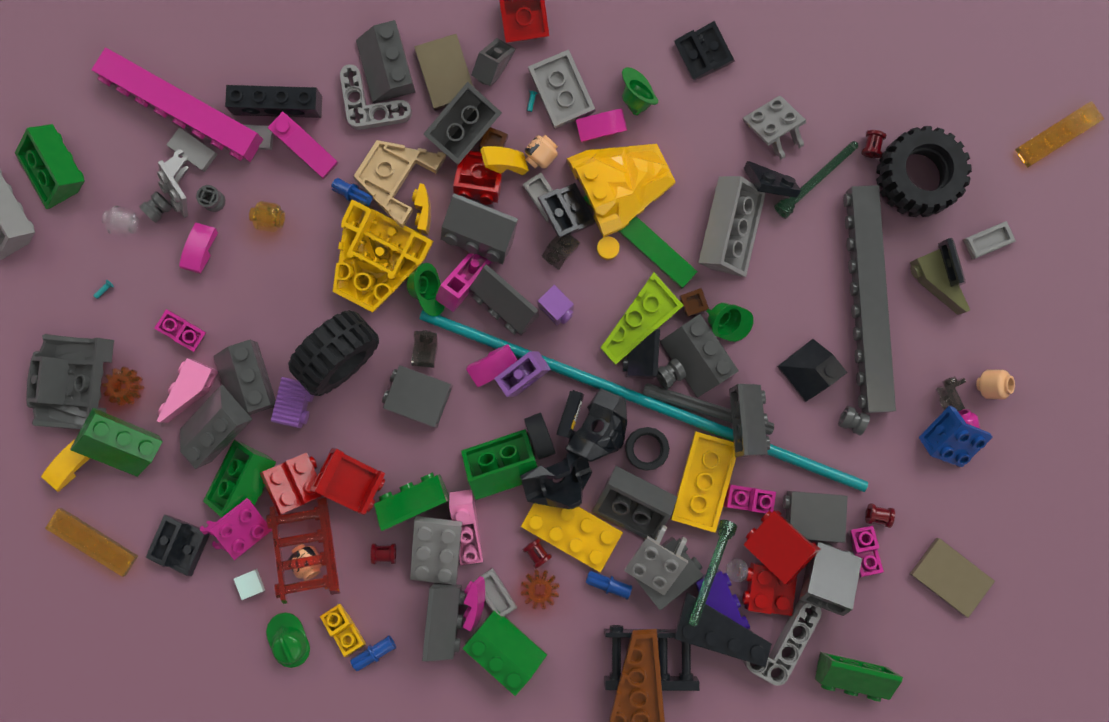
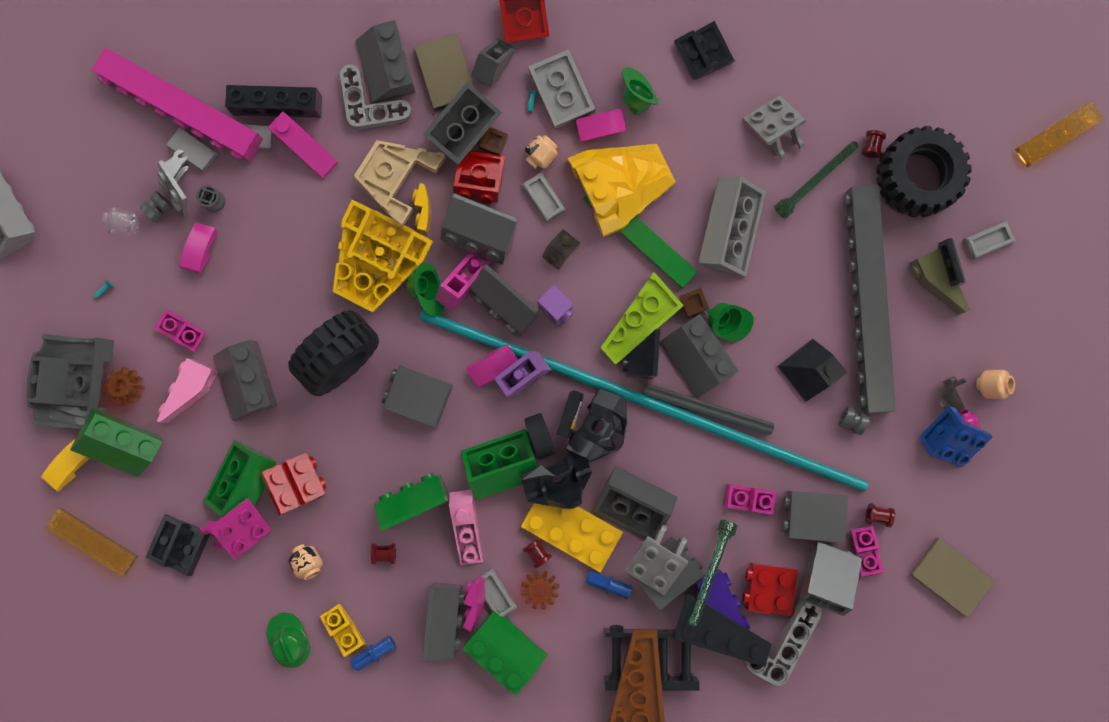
green slope [15,124,85,209] -> none
dark grey slope [180,385,252,469] -> none
light aqua tile [234,569,265,600] -> none
clear yellow head [249,201,285,232] -> none
clear red fence [266,498,340,604] -> none
medium lavender brick [271,377,314,428] -> none
red panel [310,448,385,515] -> none
blue axle [331,178,373,206] -> none
light grey plate [410,516,462,585] -> none
clear smoke bracket [411,330,438,368] -> none
yellow slope [480,146,529,175] -> none
black slope [538,183,596,238] -> none
yellow tile [597,236,620,260] -> none
black tyre [625,427,670,471] -> none
dark grey wheel [656,358,686,389] -> none
yellow plate [670,431,736,533] -> none
clear plate [726,559,748,582] -> none
dark grey slope [729,384,770,457] -> none
black wing [744,161,801,198] -> none
red panel [744,511,821,585] -> none
green slope [815,652,903,702] -> none

